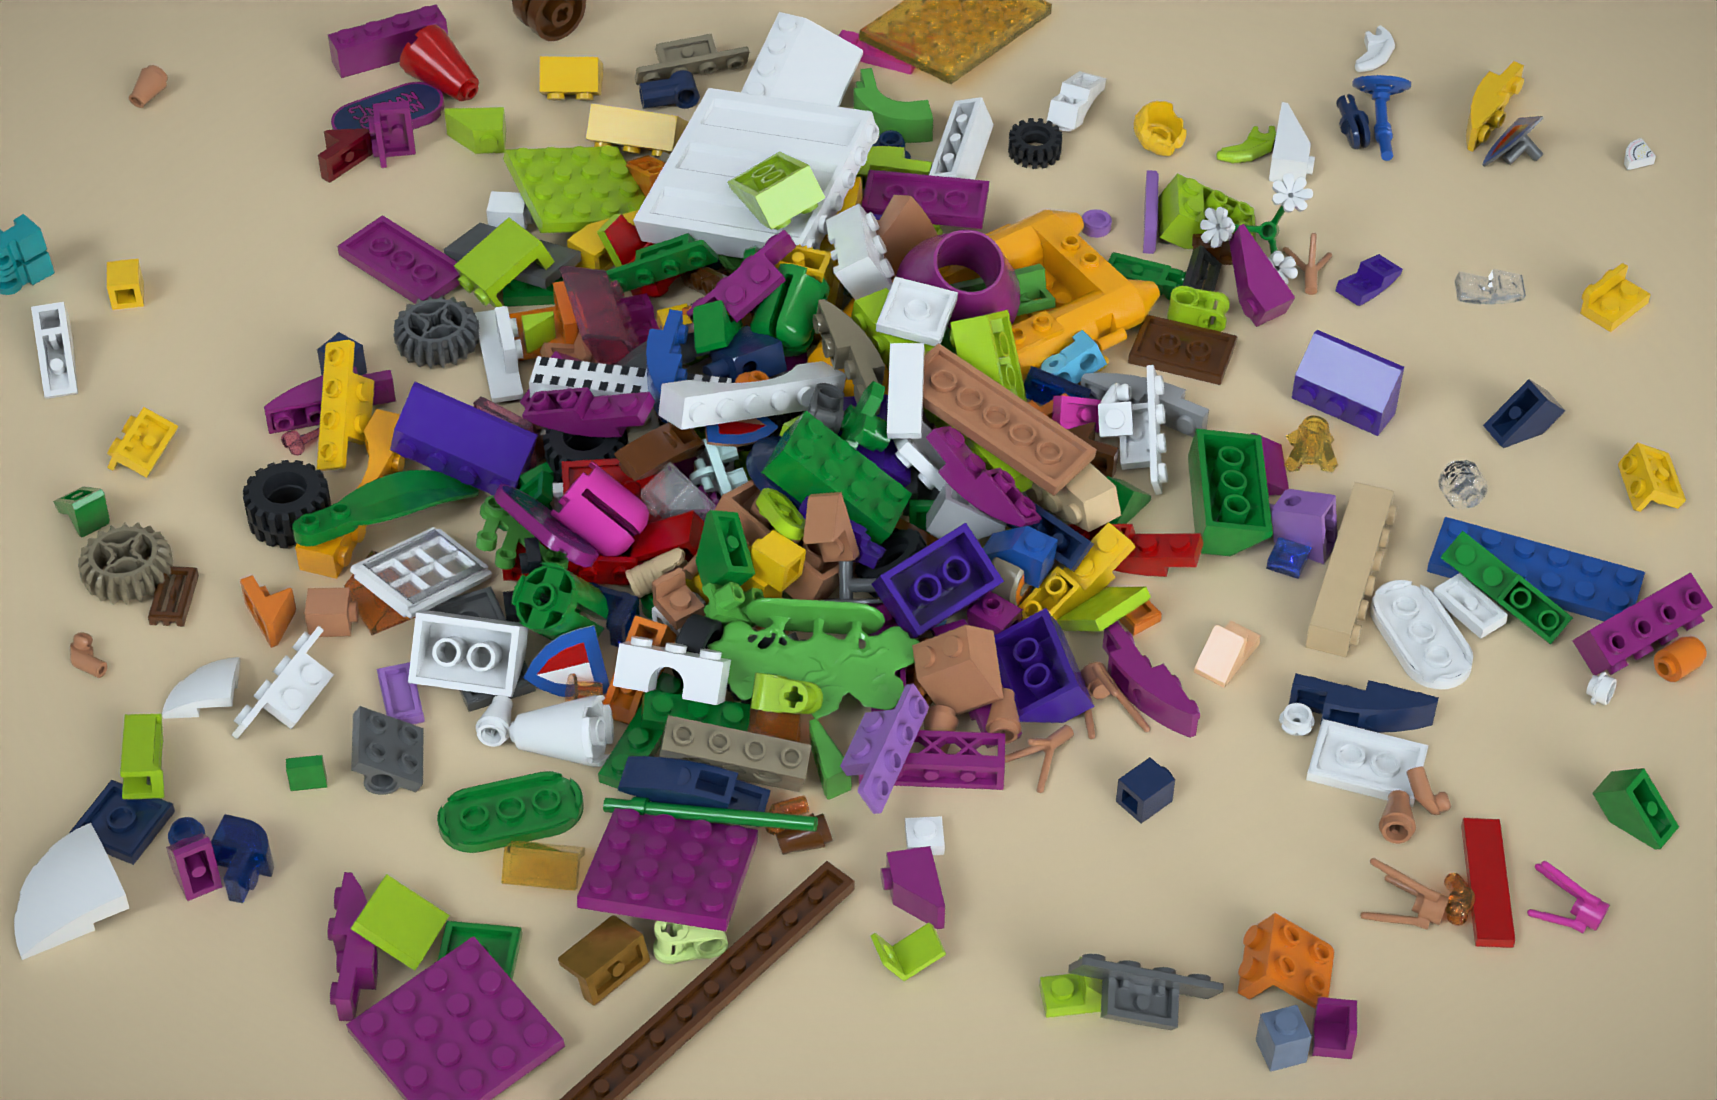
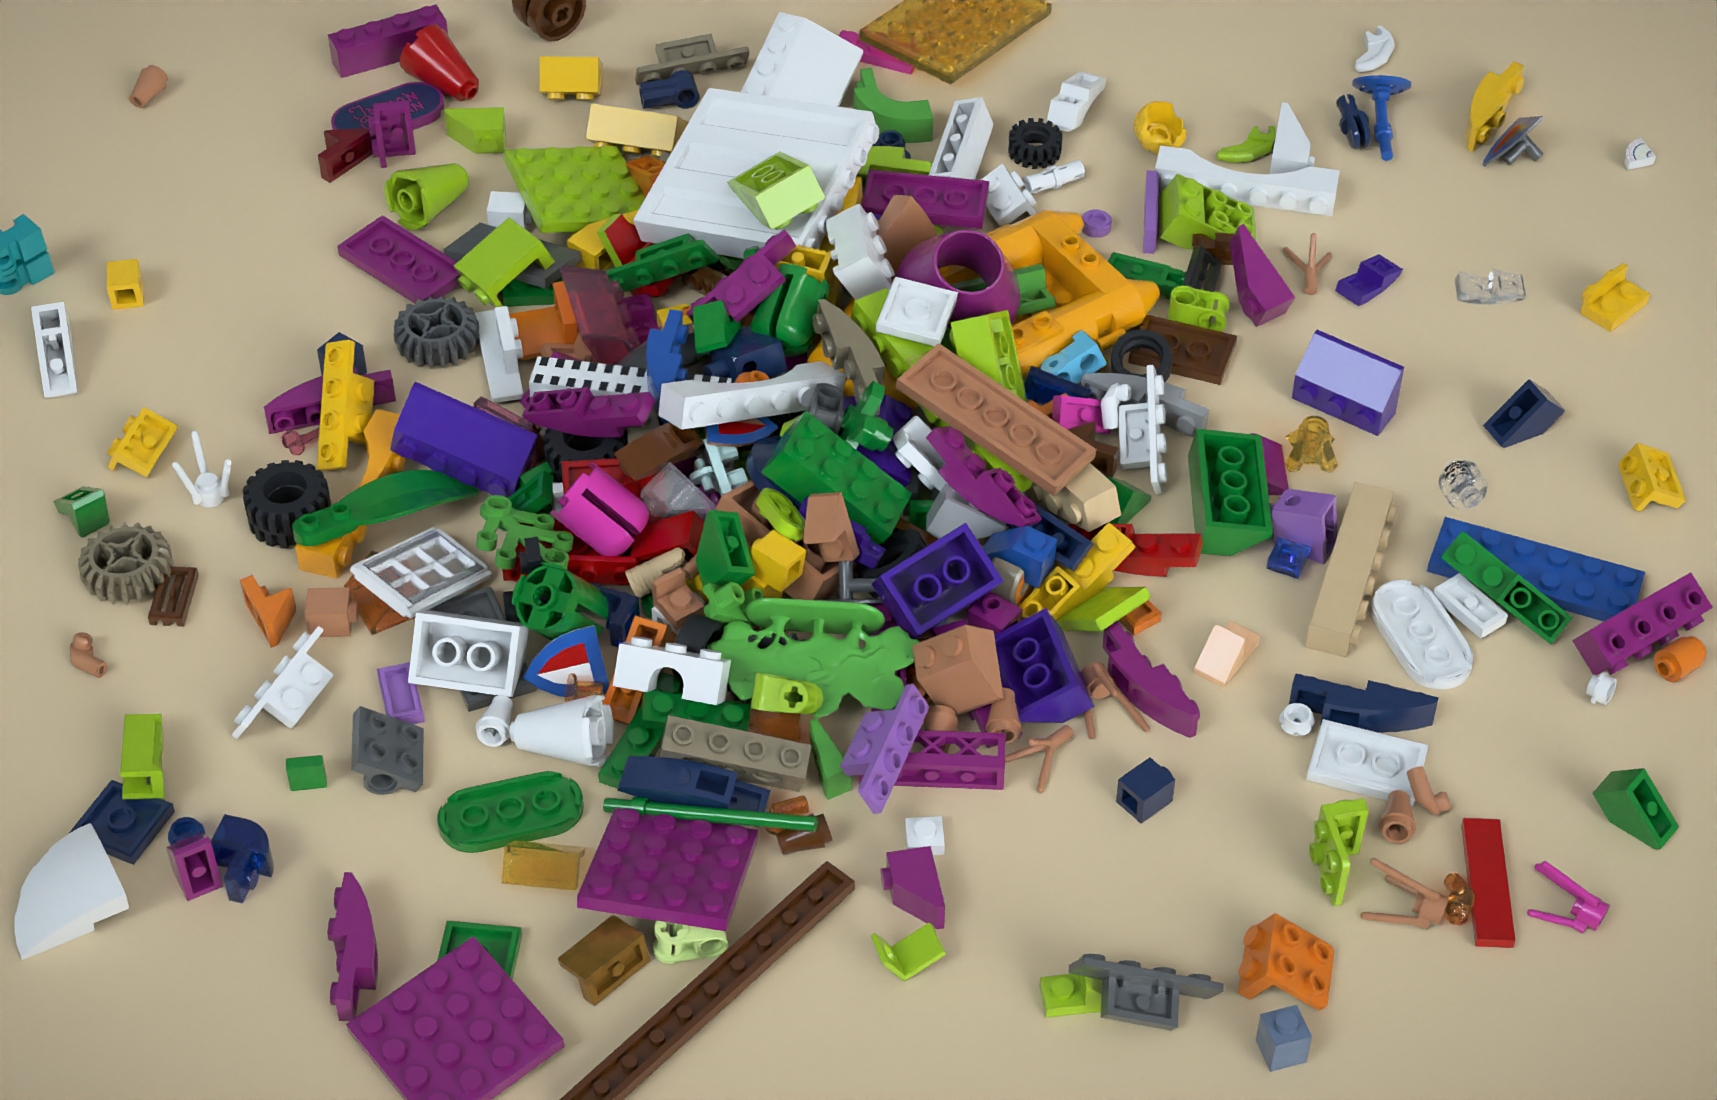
white brick [162,657,240,719] -> none
lime tile [350,874,450,971] -> none
magenta tile [494,484,599,567] -> none
lime slope [522,311,556,353] -> none
white tile [887,343,925,439] -> none
white plate [1098,402,1134,438] -> none
white plant [1200,173,1313,285] -> none
magenta panel [1312,997,1357,1059] -> none
none -> white plant [172,431,231,508]
none -> lime cone [384,163,469,230]
none -> white bracket [981,164,1037,227]
none -> white pin [1023,160,1085,195]
none -> black tyre [1111,329,1172,382]
none -> white arch [1155,145,1340,217]
none -> lime bracket [1309,798,1369,906]

